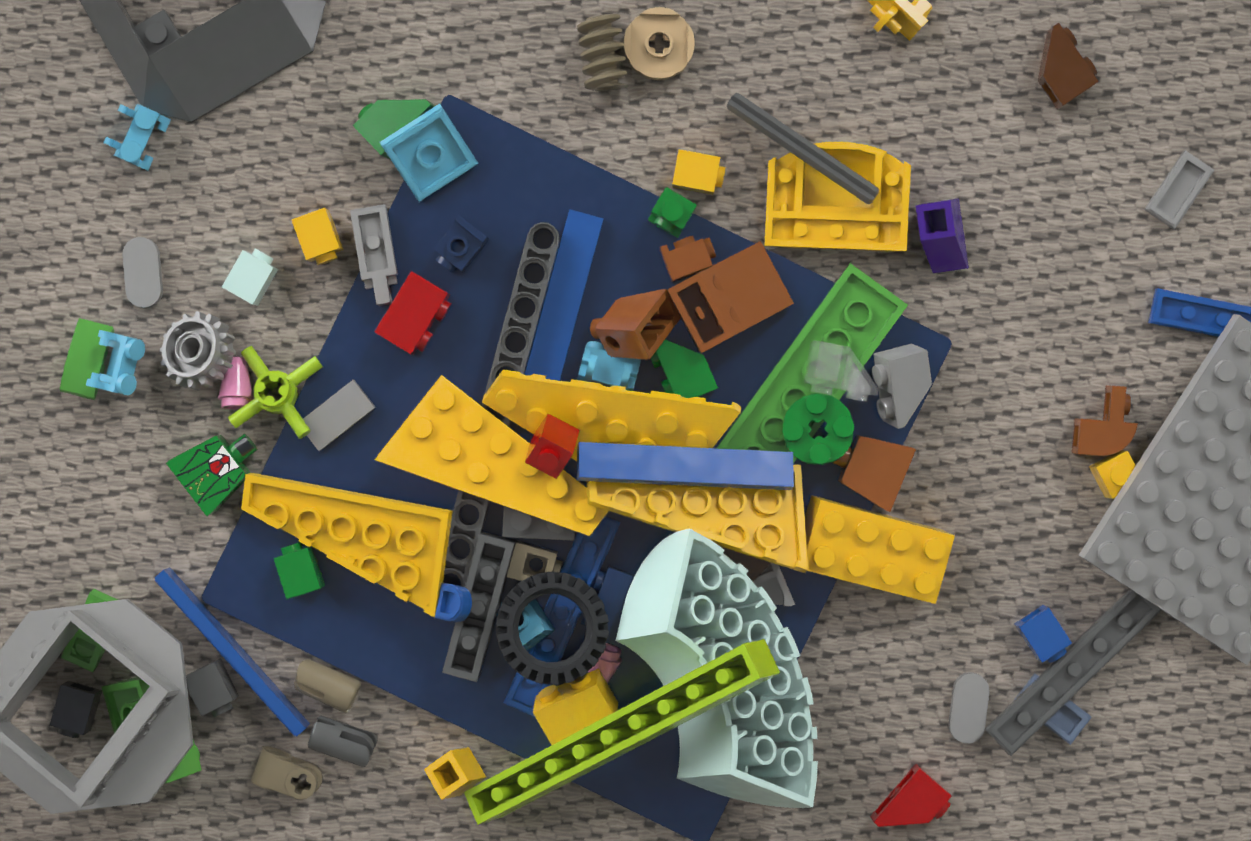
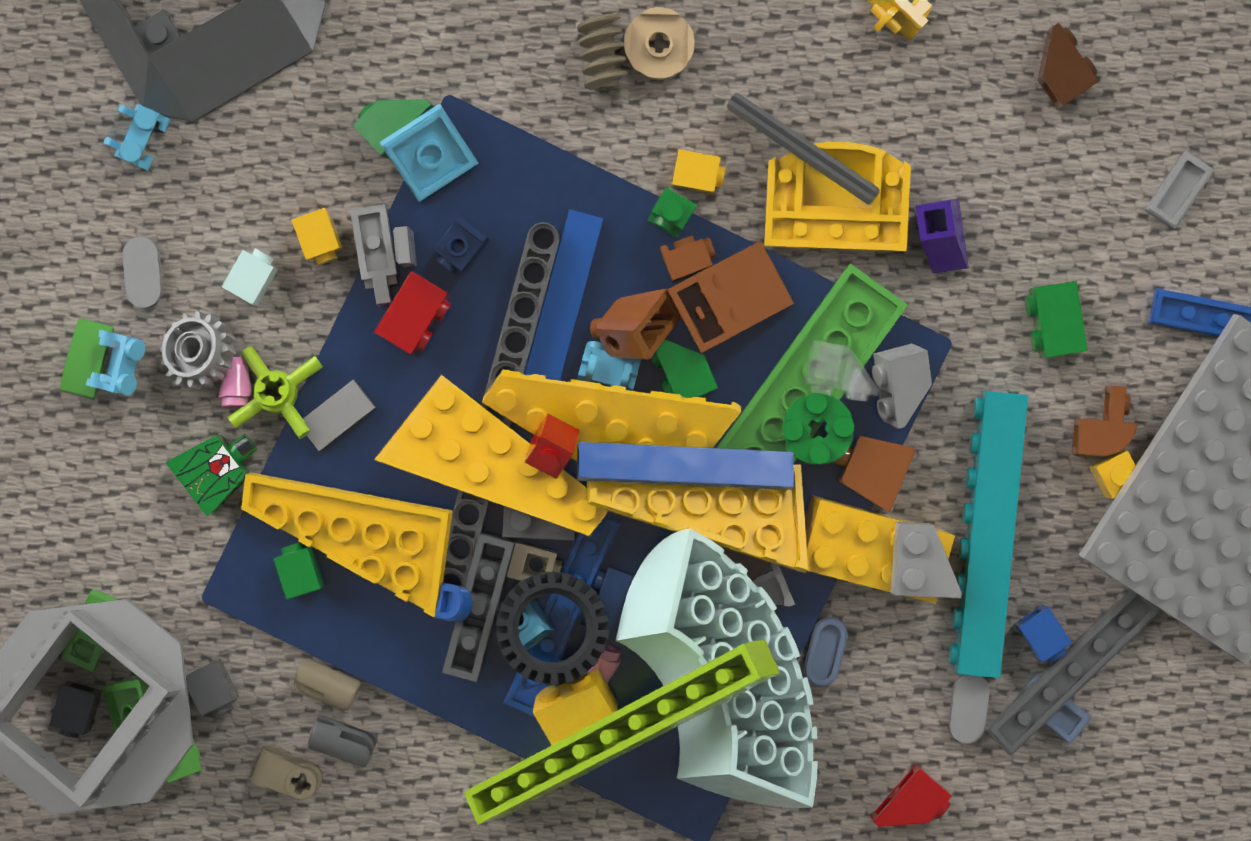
blue tile [155,567,310,737] -> none
yellow brick [424,747,486,800] -> none
none -> light grey tile [393,226,417,268]
none -> sand blue tile [803,617,848,687]
none -> light grey wing [890,522,962,598]
none -> teal brick [948,391,1029,678]
none -> green brick [1025,281,1088,358]

